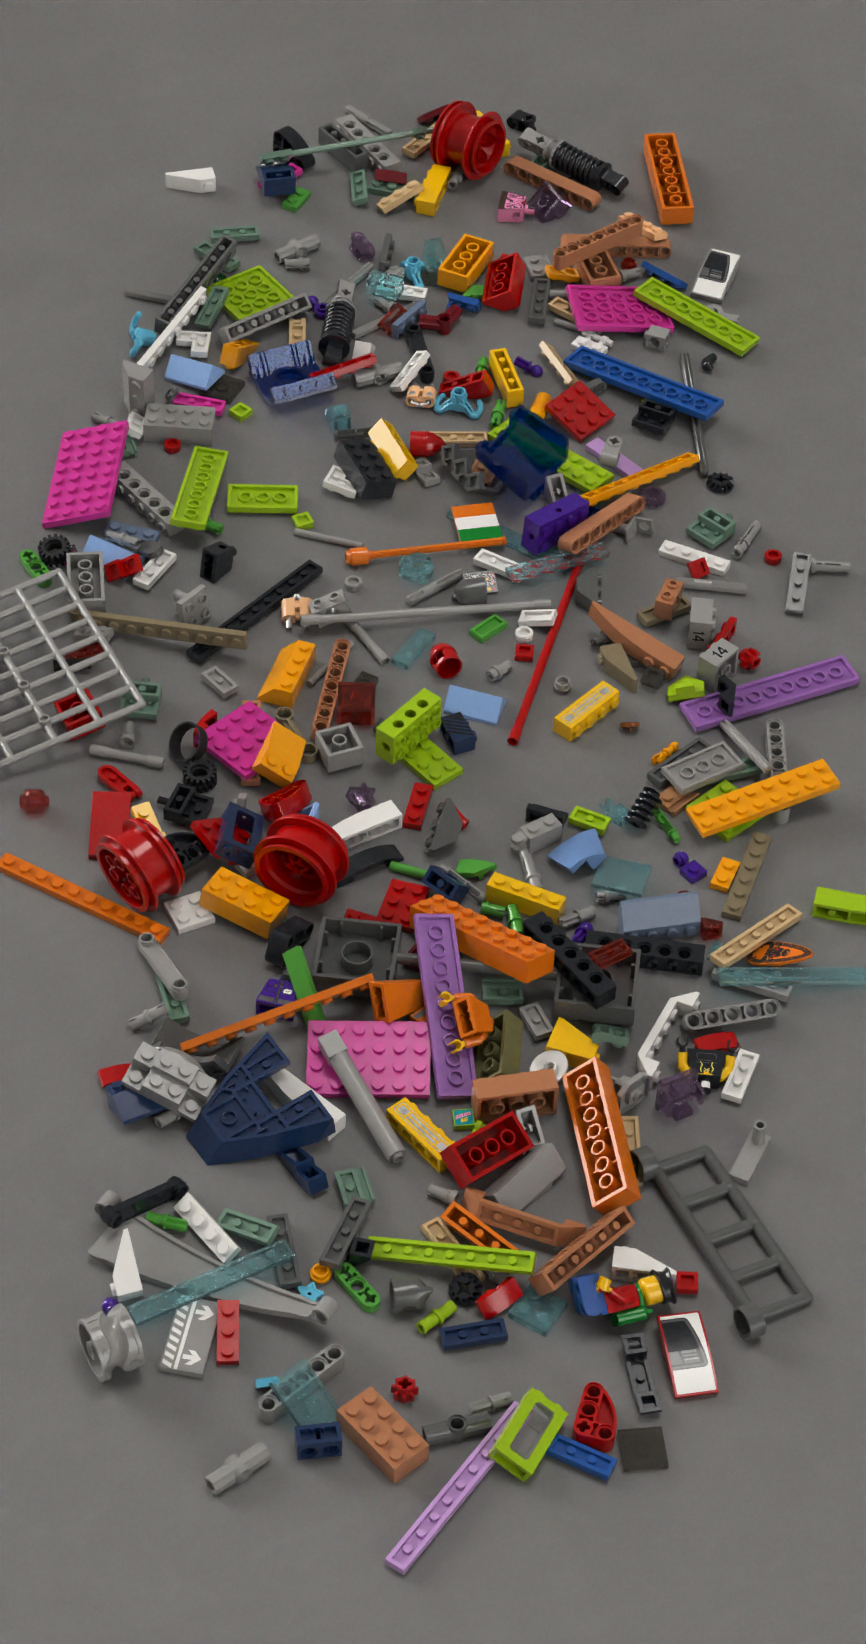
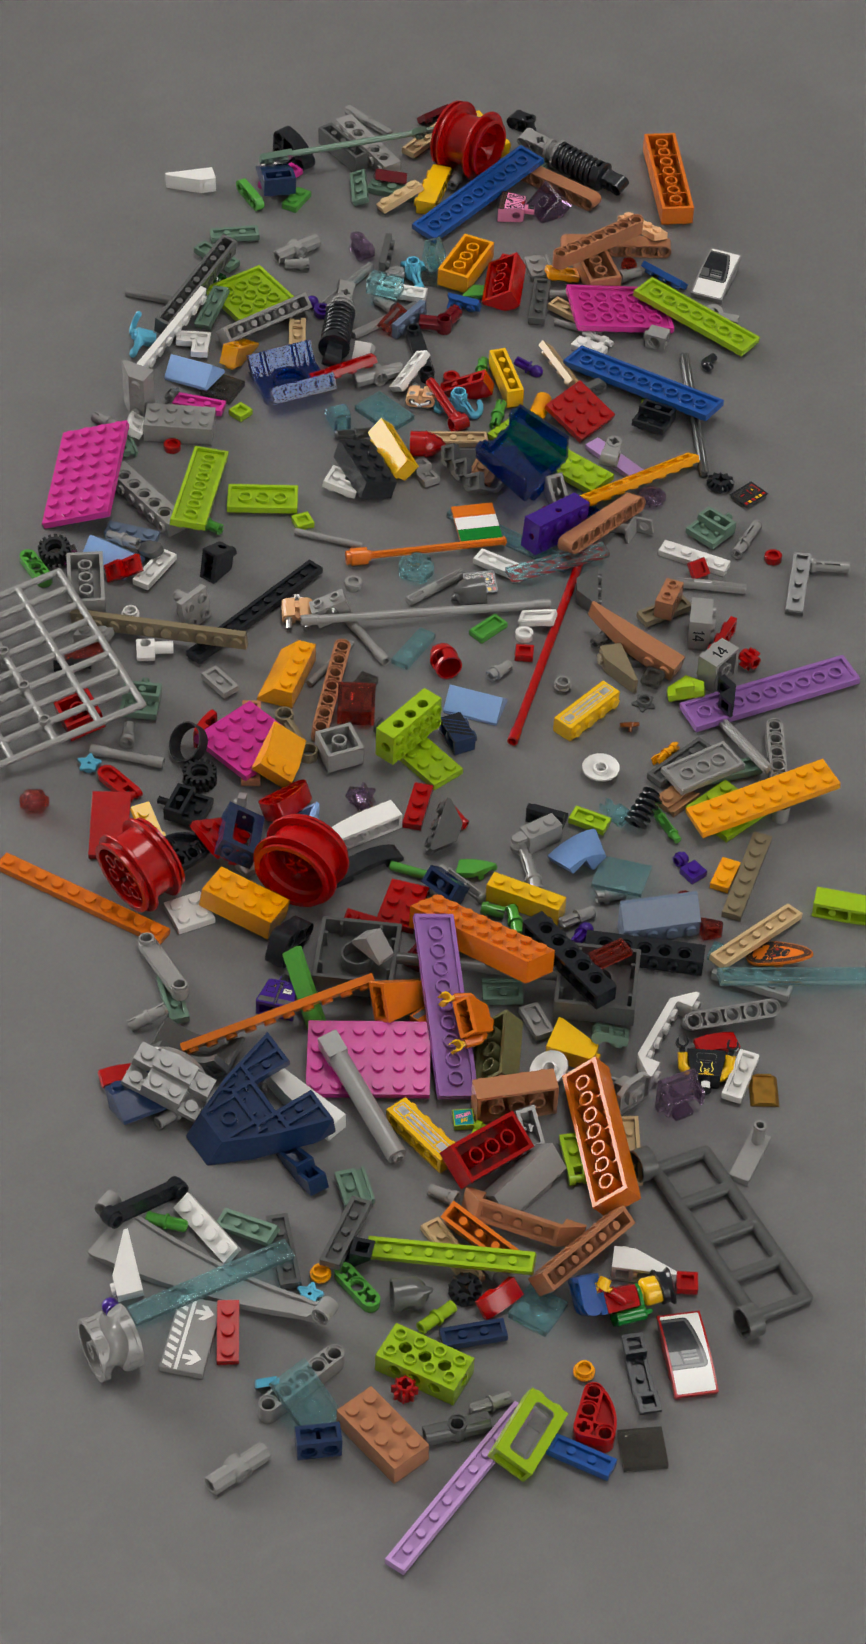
none -> medium azure plate [77,753,102,773]
none -> white plate [121,605,140,617]
none -> white piece [136,638,174,661]
none -> bright green beam [236,178,264,211]
none -> light grey slope [352,928,394,965]
none -> clear light blue tile [355,391,414,430]
none -> lime brick [375,1323,475,1406]
none -> blue plate [412,145,544,243]
none -> red axle [426,377,470,431]
none -> lime plate [558,1133,587,1186]
none -> light orange plate [573,1360,595,1382]
none -> white dish [582,753,620,782]
none -> dark grey plate [632,694,655,713]
none -> piece [729,481,769,508]
none -> pearl gold piece [749,1074,779,1107]

